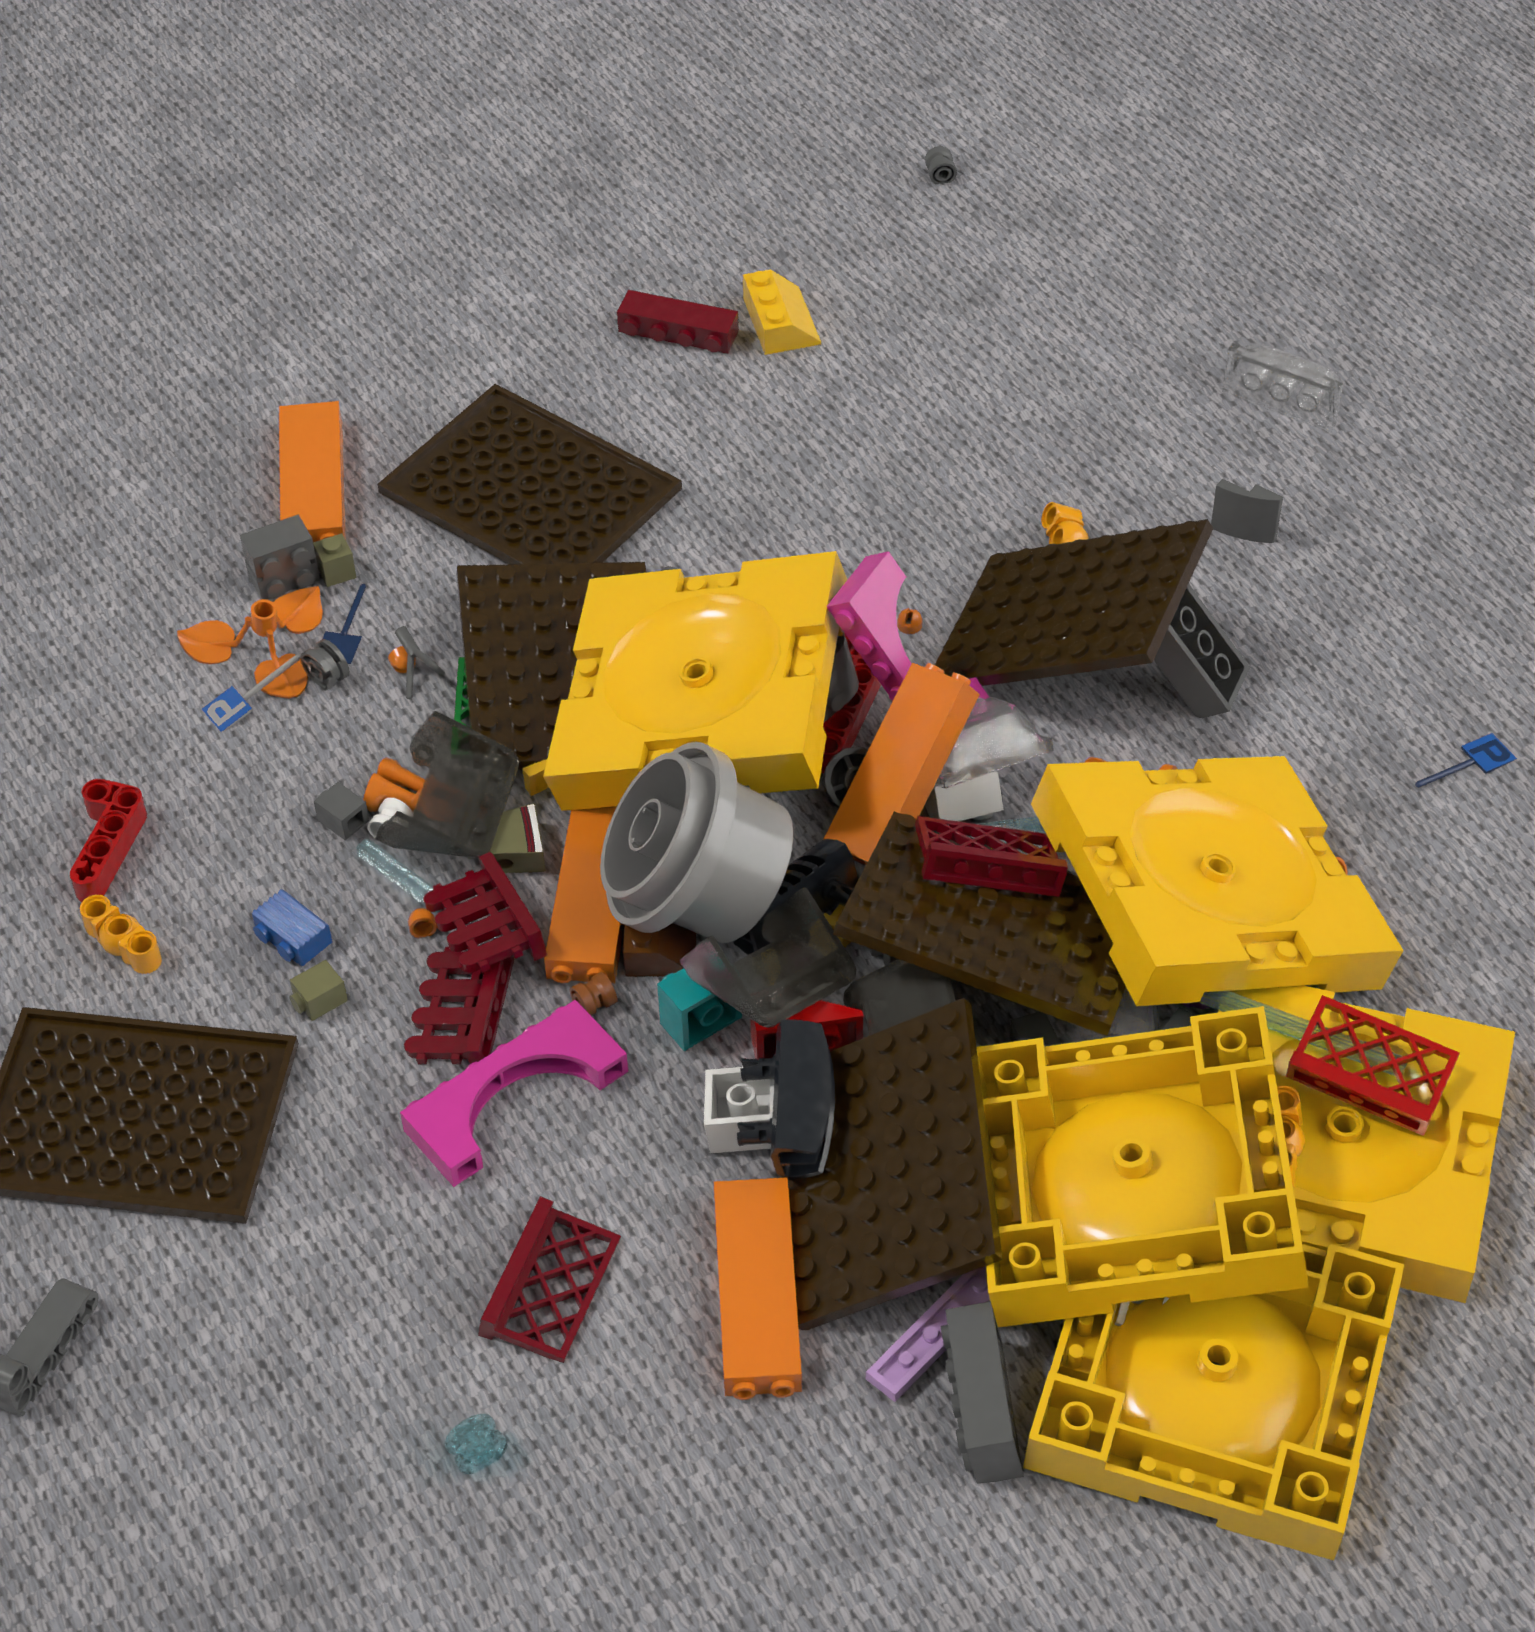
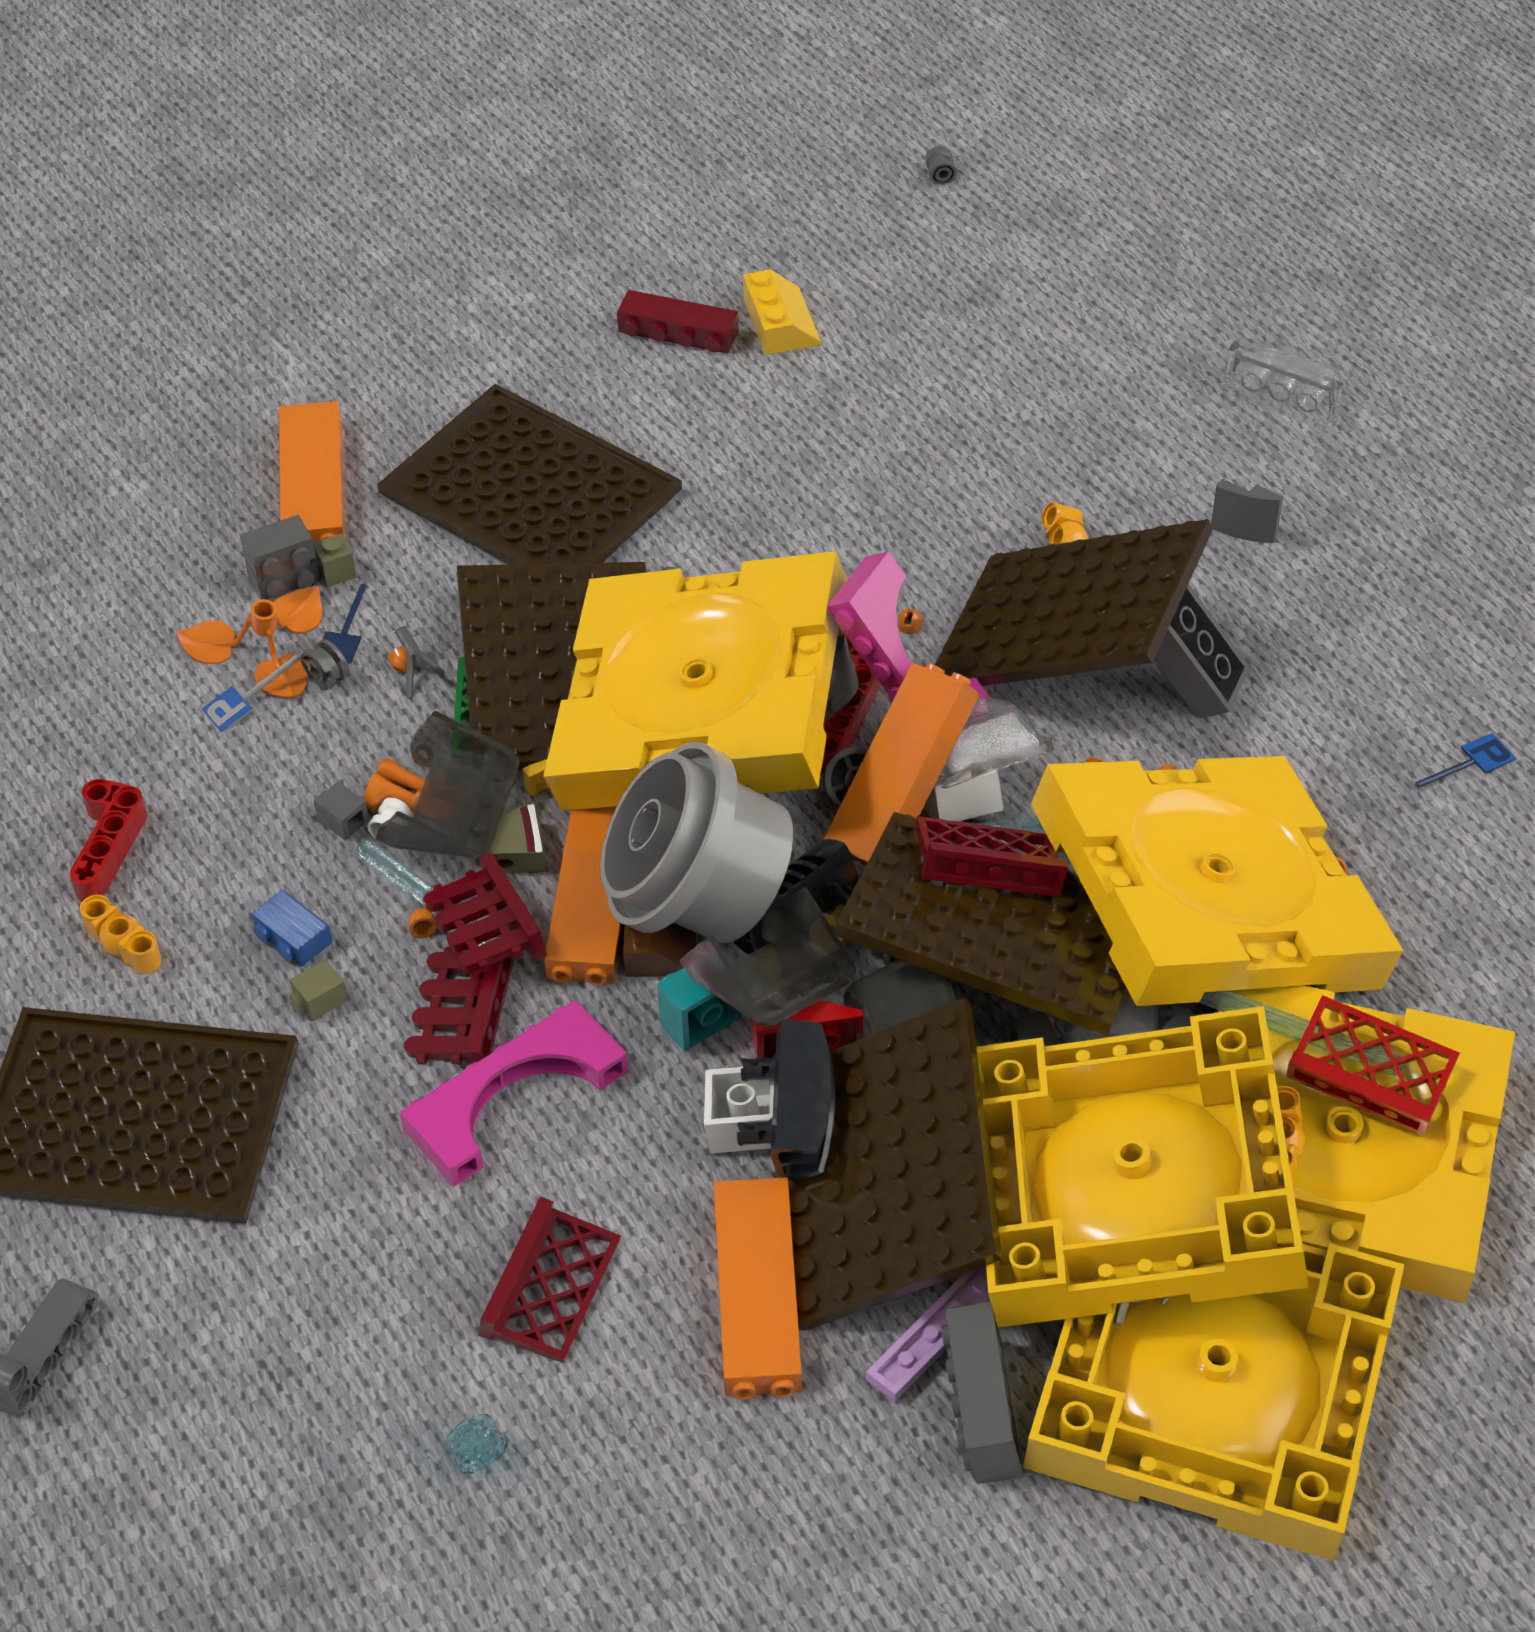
dark orange wheel [570,972,618,1016] -> none

